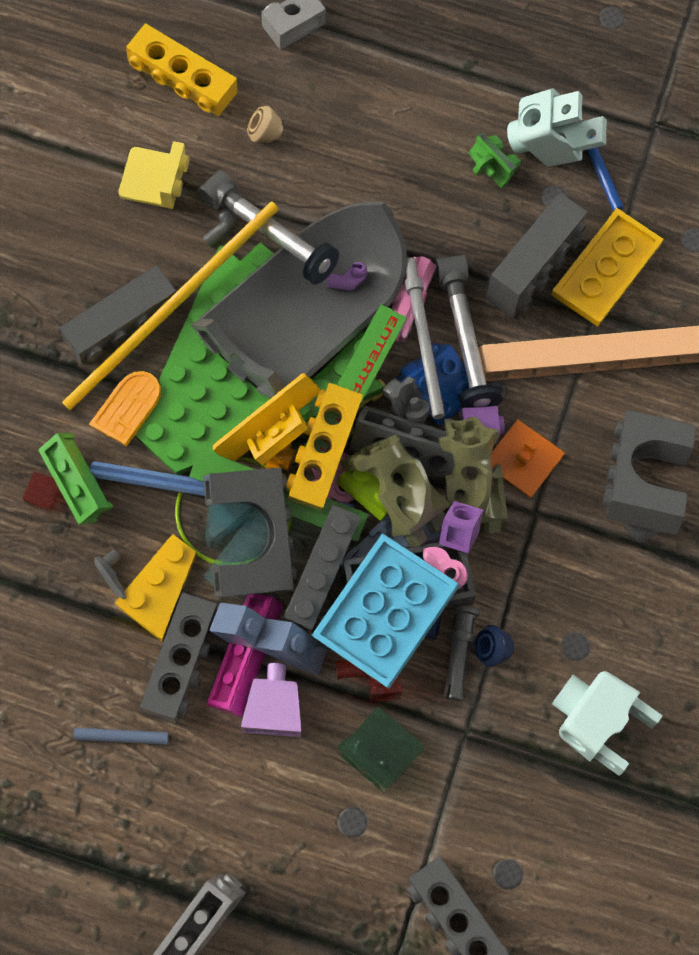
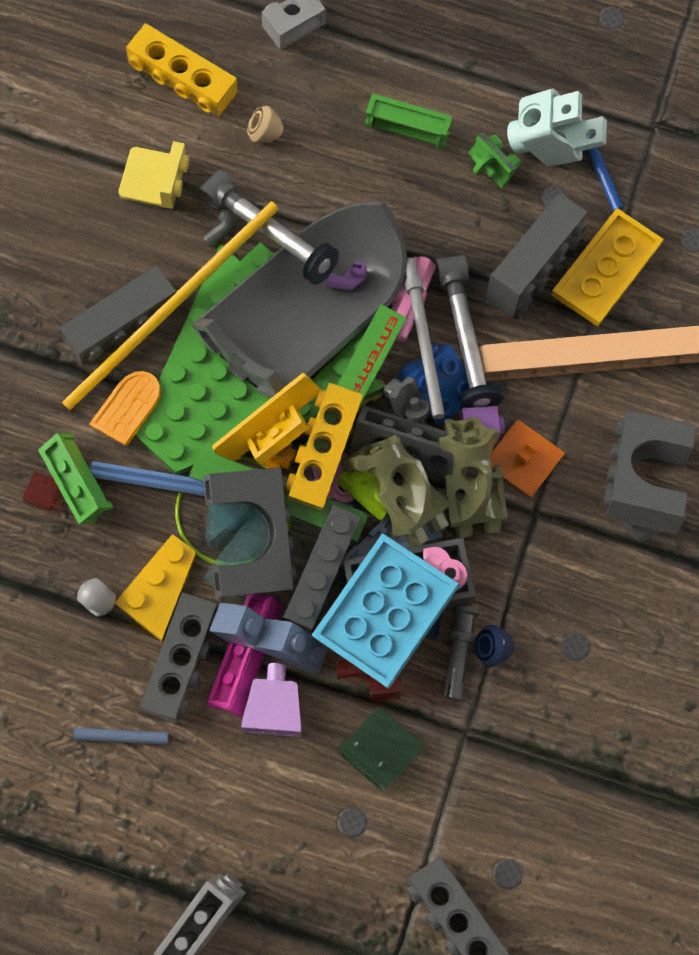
dark grey bar [94,549,126,599] -> none
medium lavender brick [439,501,483,553] -> none
light aqua piece [552,671,663,776] -> none
none -> light grey piece [77,578,116,617]
none -> bright green container [365,93,453,149]

